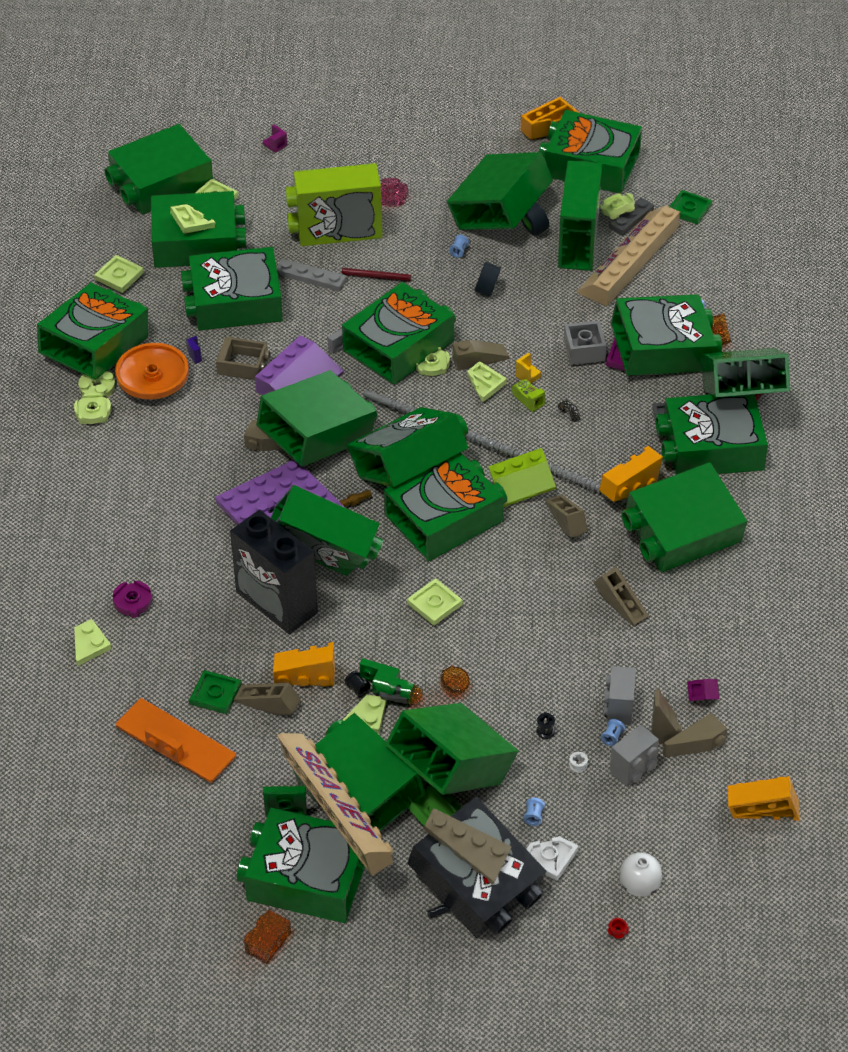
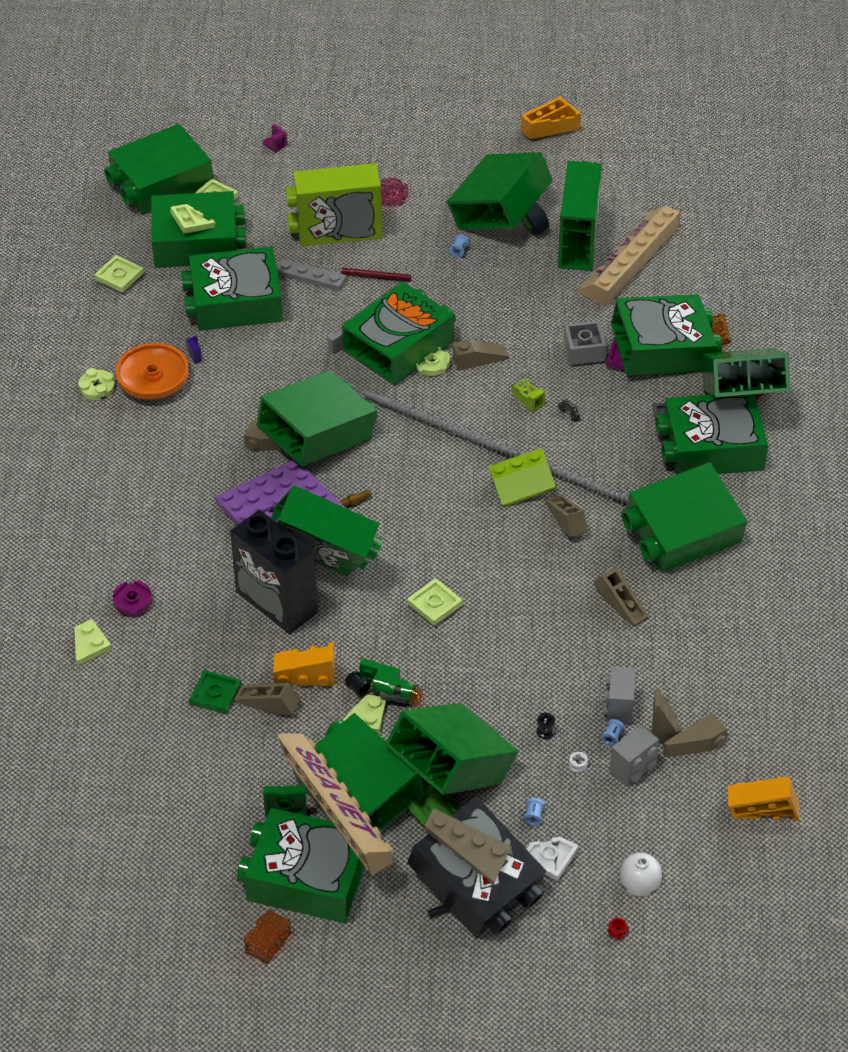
green brick [37,283,148,380] -> none
yellowish green plate [74,392,111,424] -> none
orange bracket [116,698,236,783] -> none
dark tan window [216,336,270,380] -> none
medium lavender slope [255,335,344,395] -> none
green brick [347,407,468,487] -> none
green brick [384,452,507,562] -> none
clear orange hair [439,665,470,696] -> none
yellowish green wing [467,361,507,402] -> none
black wheel [475,262,501,297] -> none
yellow panel [515,353,541,384] -> none
green brick [539,110,642,194] -> none
light orange wedge [599,446,663,502] -> none
yellowish green plate [600,193,635,219] -> none
dark grey plate [609,198,654,236] -> none
green tile [669,190,713,225] -> none
magenta panel [687,679,719,701] -> none

